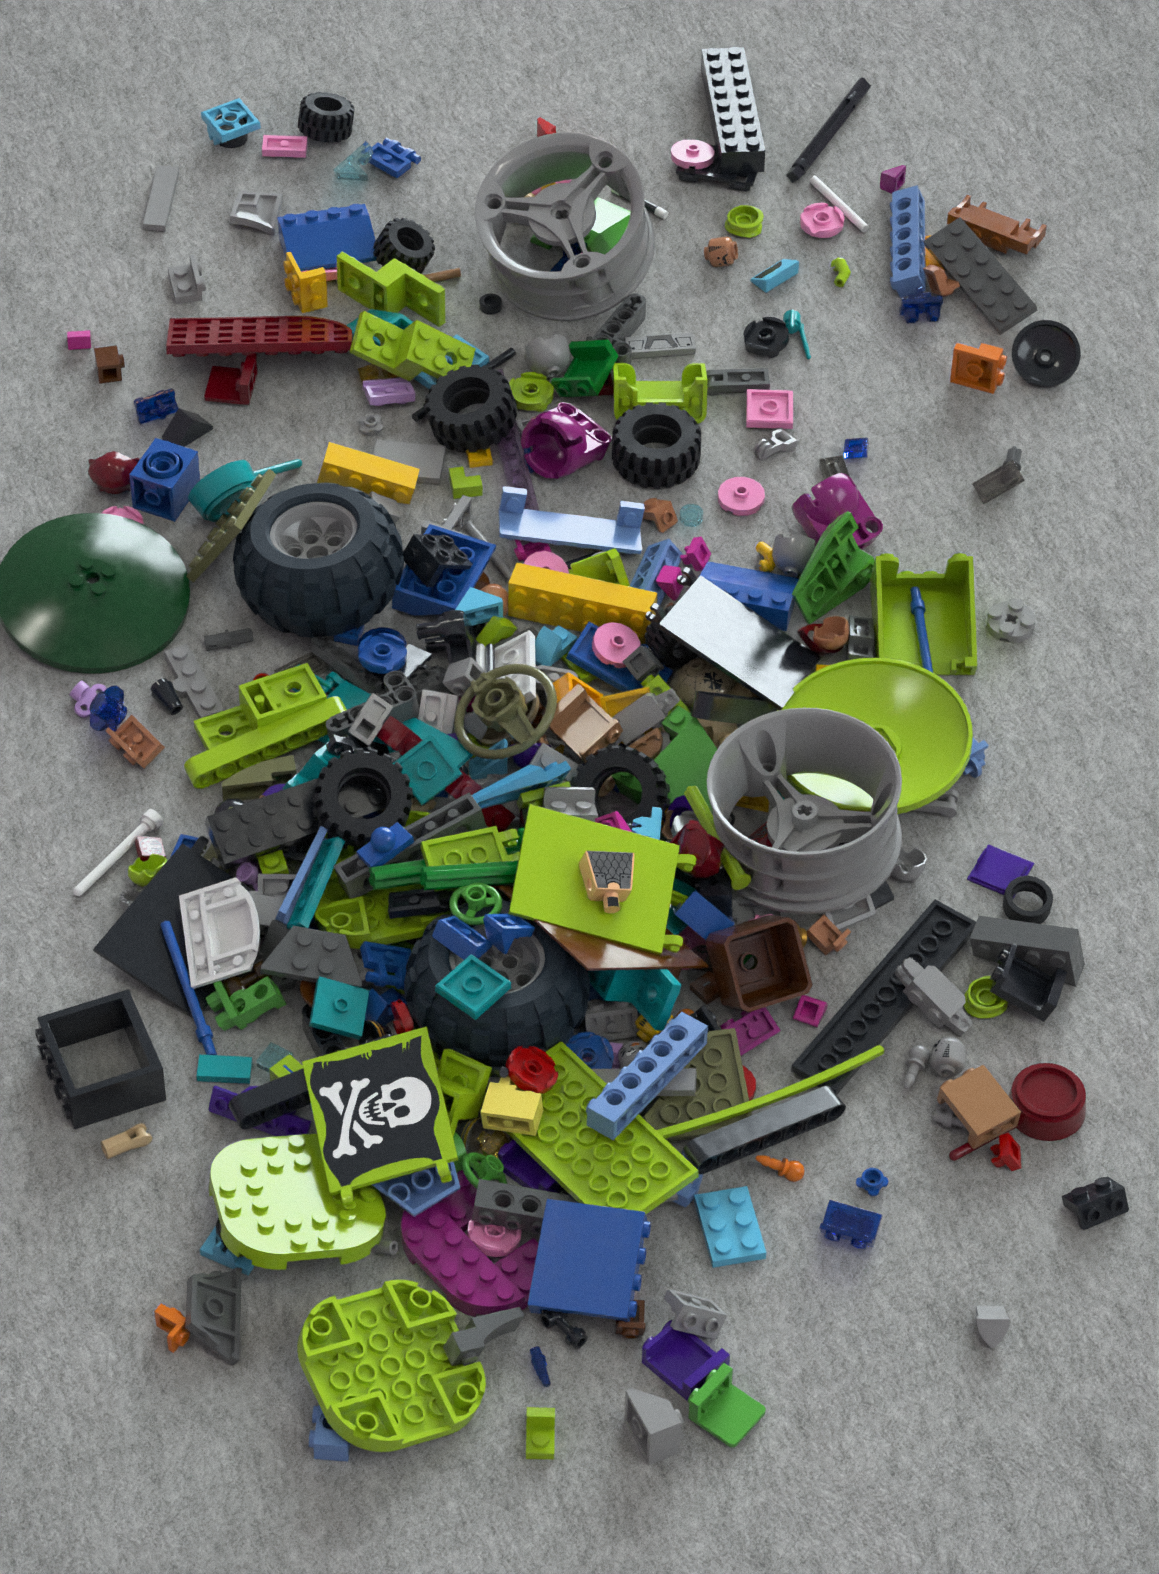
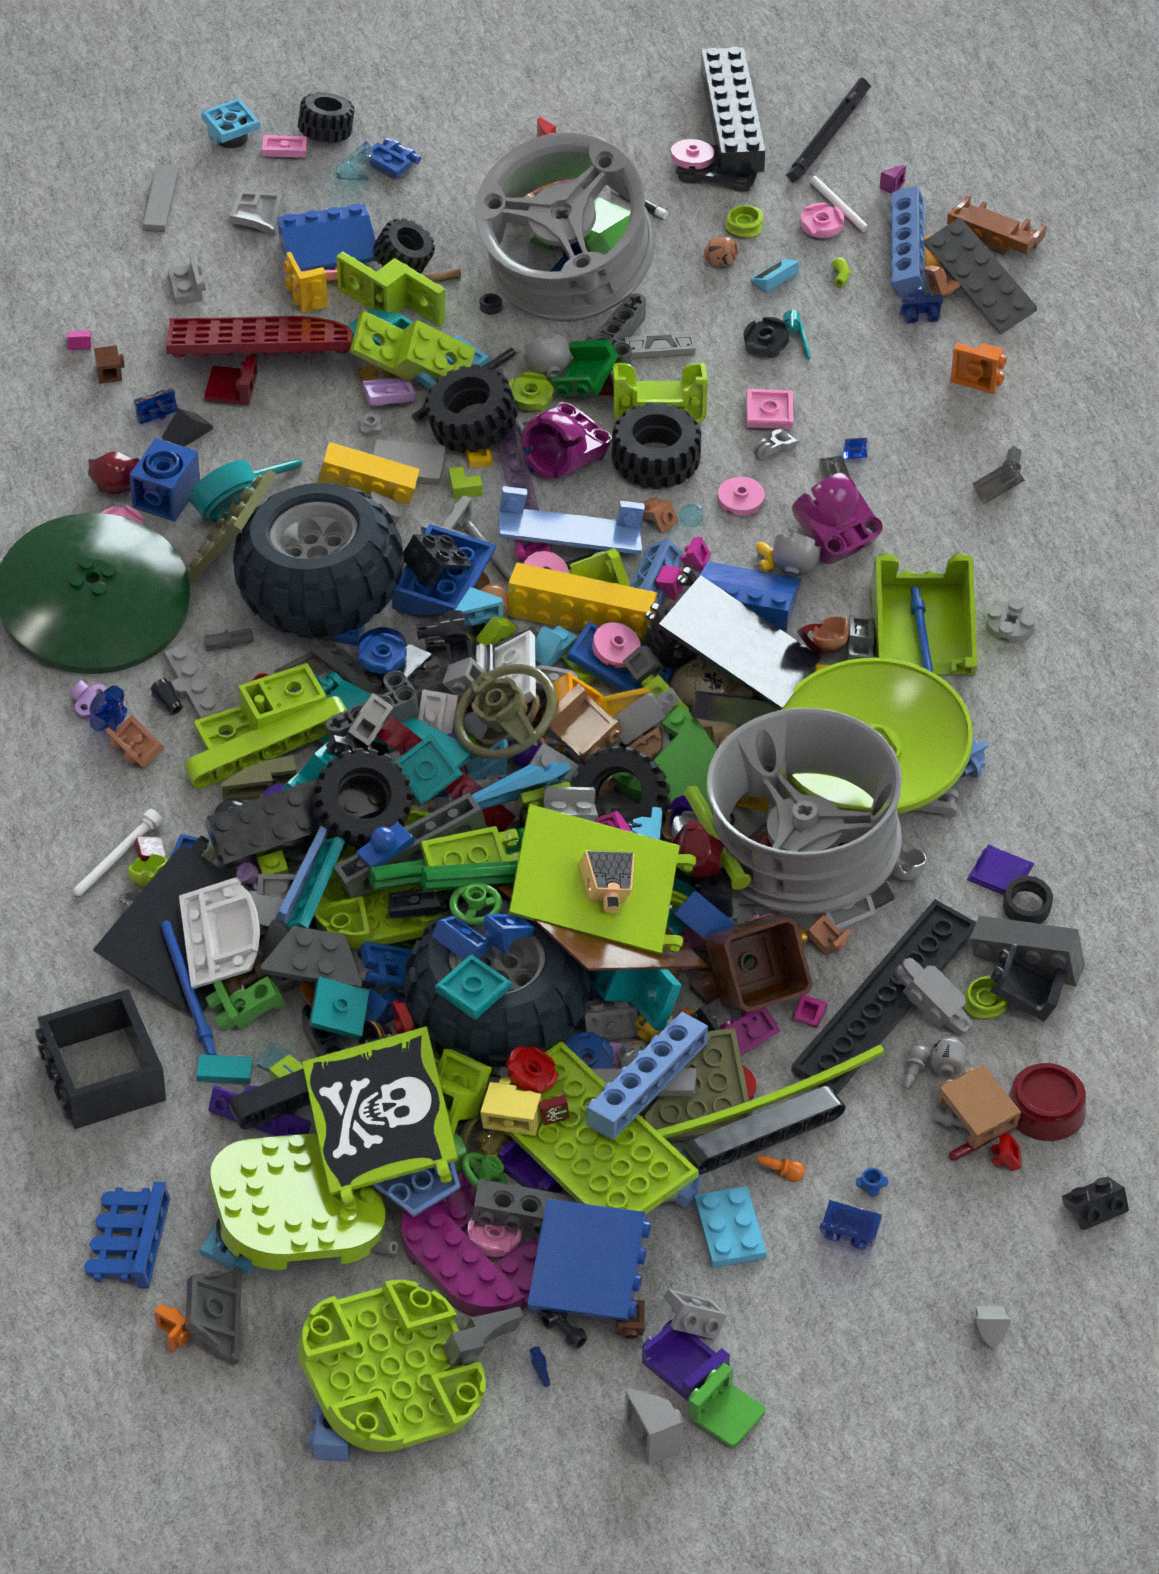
tan bar [101,1123,152,1159] -> none
lime slope [526,1407,555,1460] -> none
dark grey plate [706,368,770,396] -> none
bright green wedge [792,511,875,624] -> none
black dish [1011,320,1081,387] -> none
none -> blue fence [84,1182,170,1288]
none -> dark red tile [539,1095,570,1126]

